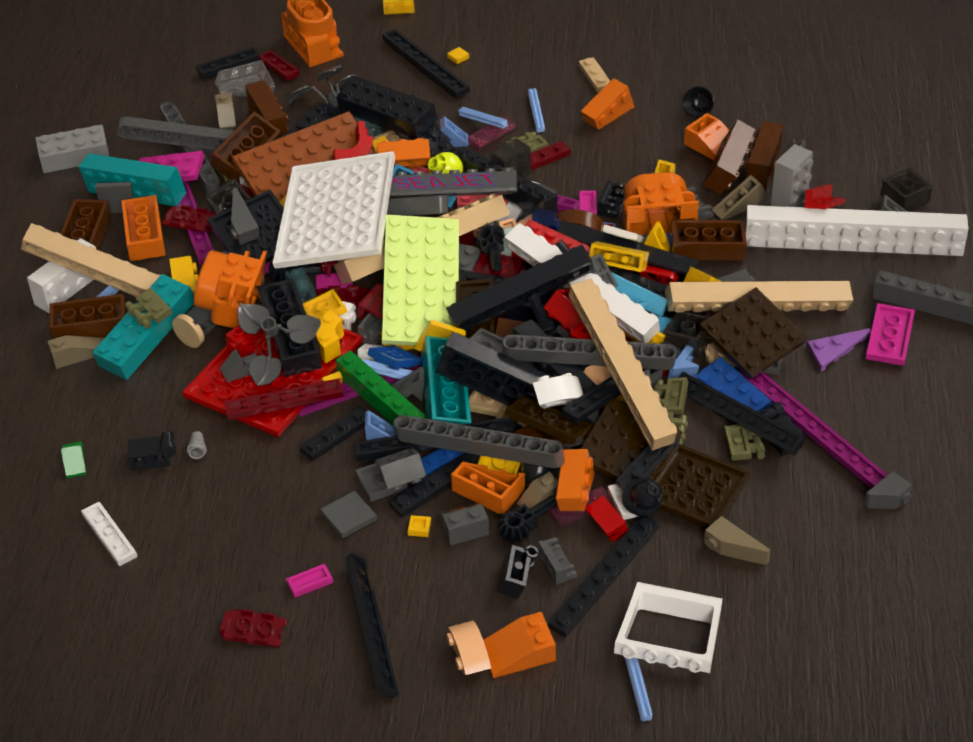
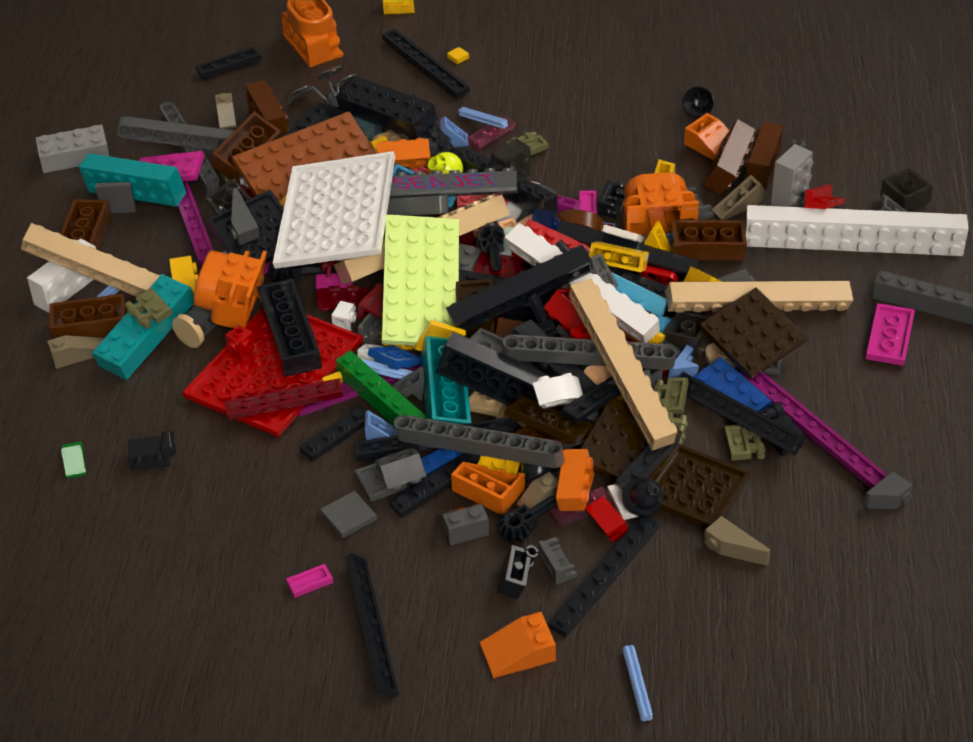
white tile [81,502,137,566] -> none
orange brick [121,195,166,261] -> none
dark red piece [161,204,216,233] -> none
light grey cone [187,431,207,459] -> none
clear wedge [215,60,275,96] -> none
dark grey slope [220,349,257,383] -> none
dark red piece [220,609,288,648] -> none
dark grey plant [238,303,321,386] -> none
dark red plate [258,50,300,82] -> none
clear light blue brick [285,267,316,304] -> none
yellow tile [303,289,348,320] -> none
yellow brick [316,310,344,363] -> none
red arch [331,121,373,161] -> none
yellow tile [408,515,431,537] -> none
light nougat brick [446,621,491,675] -> none
dark red plate [519,141,571,172] -> none
light blue axle [528,88,545,133] -> none
tan plate [579,57,610,93] -> none
orange wedge [581,78,634,130] -> none
white windscreen [614,582,722,673] -> none
medium lavender wing [807,328,871,371] -> none

